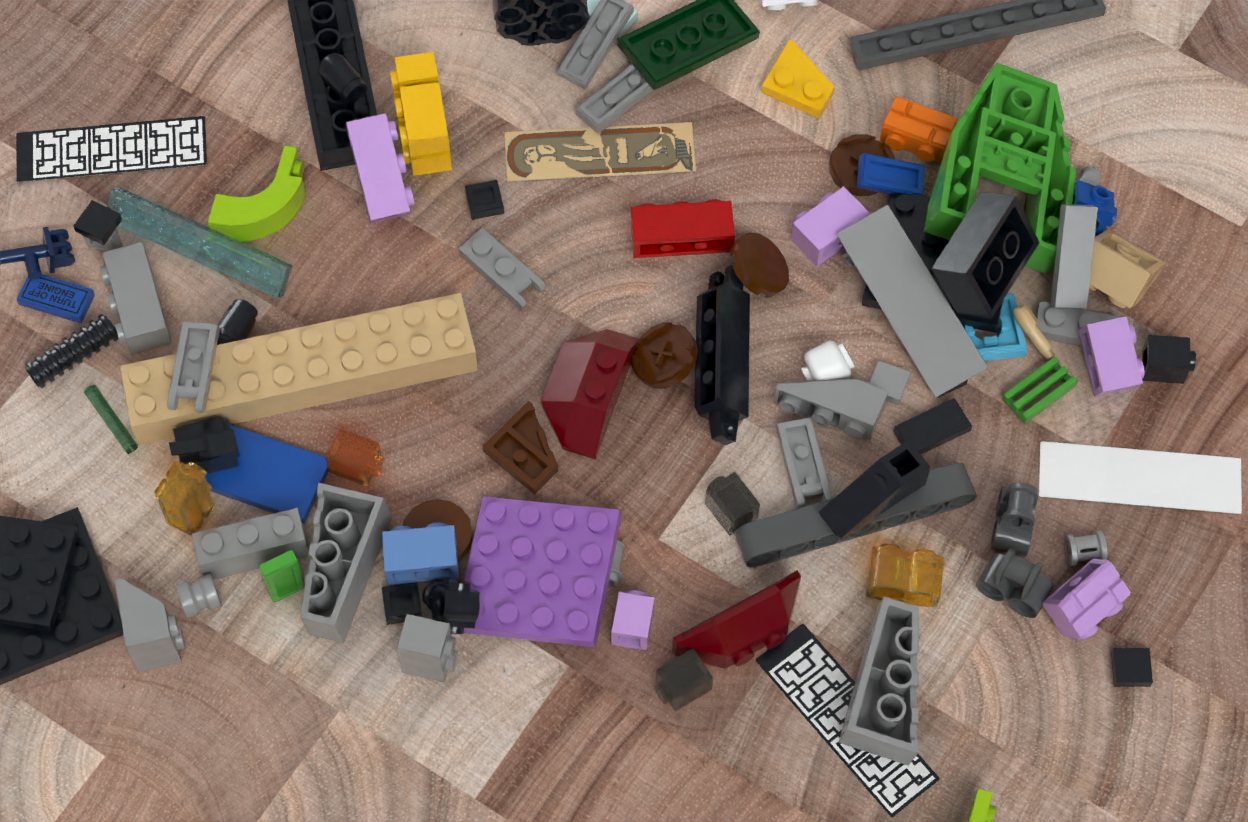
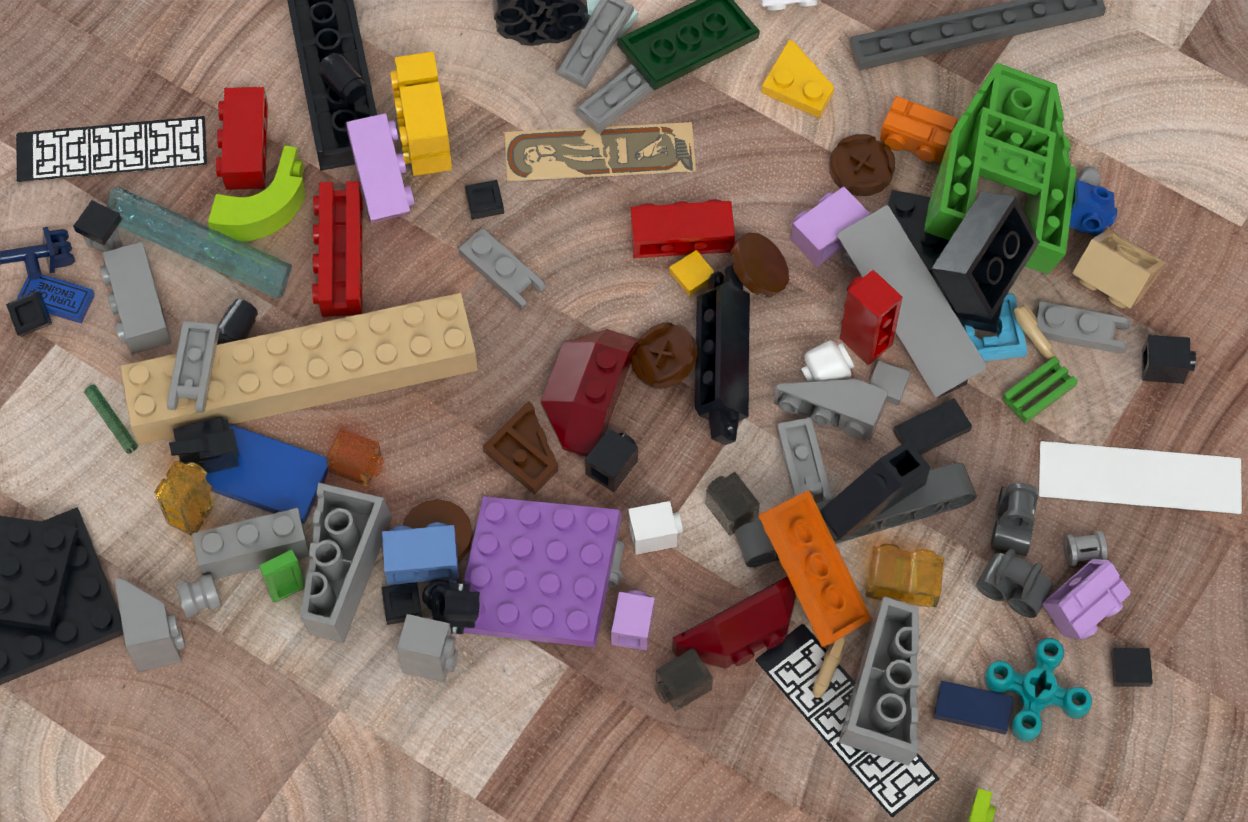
black piece [25,314,119,388] -> none
blue tile [857,153,925,196] -> none
light grey tile [1050,204,1098,309] -> none
lavender brick [1078,316,1145,397] -> none
none -> black tile [6,291,52,337]
none -> red brick [216,87,268,190]
none -> red brick [312,181,363,317]
none -> black brick [585,429,638,492]
none -> white brick [628,501,683,555]
none -> yellow tile [669,250,714,296]
none -> orange plate [758,490,872,647]
none -> tan piece [812,637,845,698]
none -> red brick [840,270,903,365]
none -> dark blue tile [934,681,1014,735]
none -> teal gear [984,638,1092,742]

